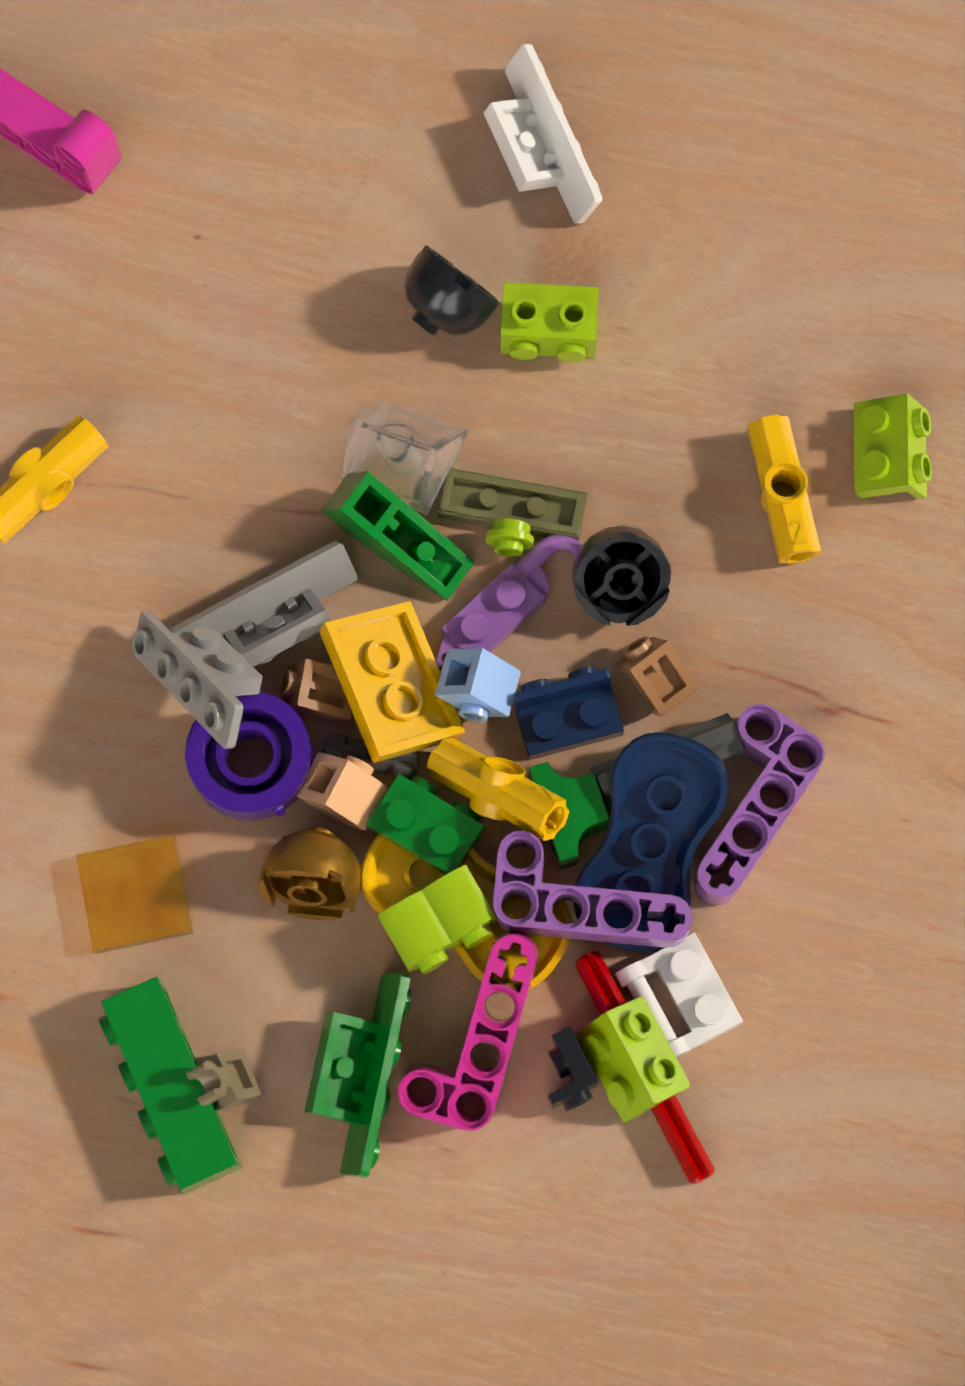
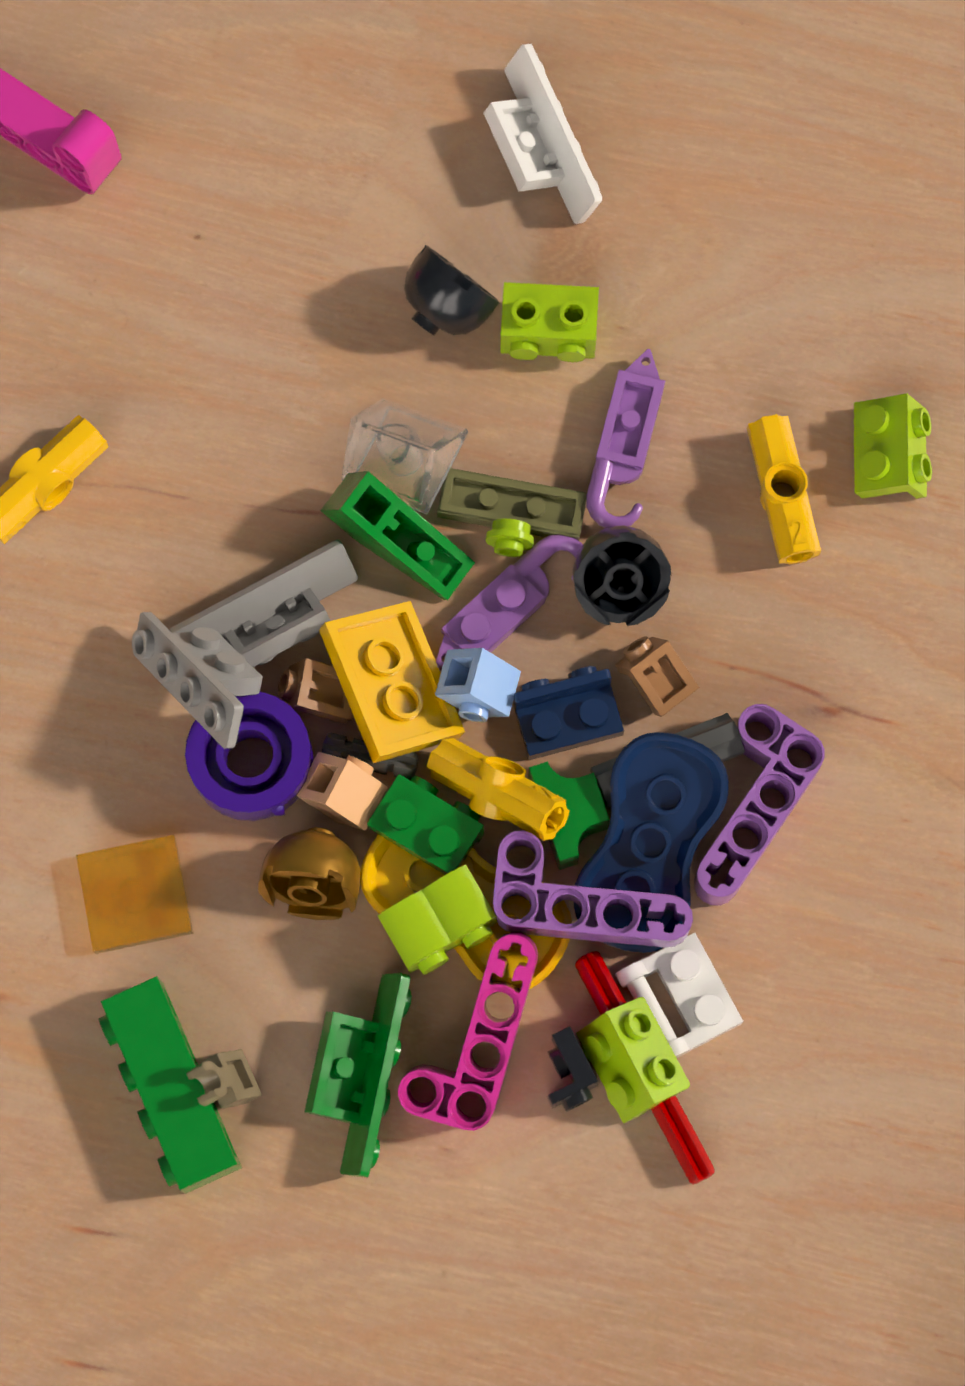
none -> medium lavender plate [586,349,665,528]

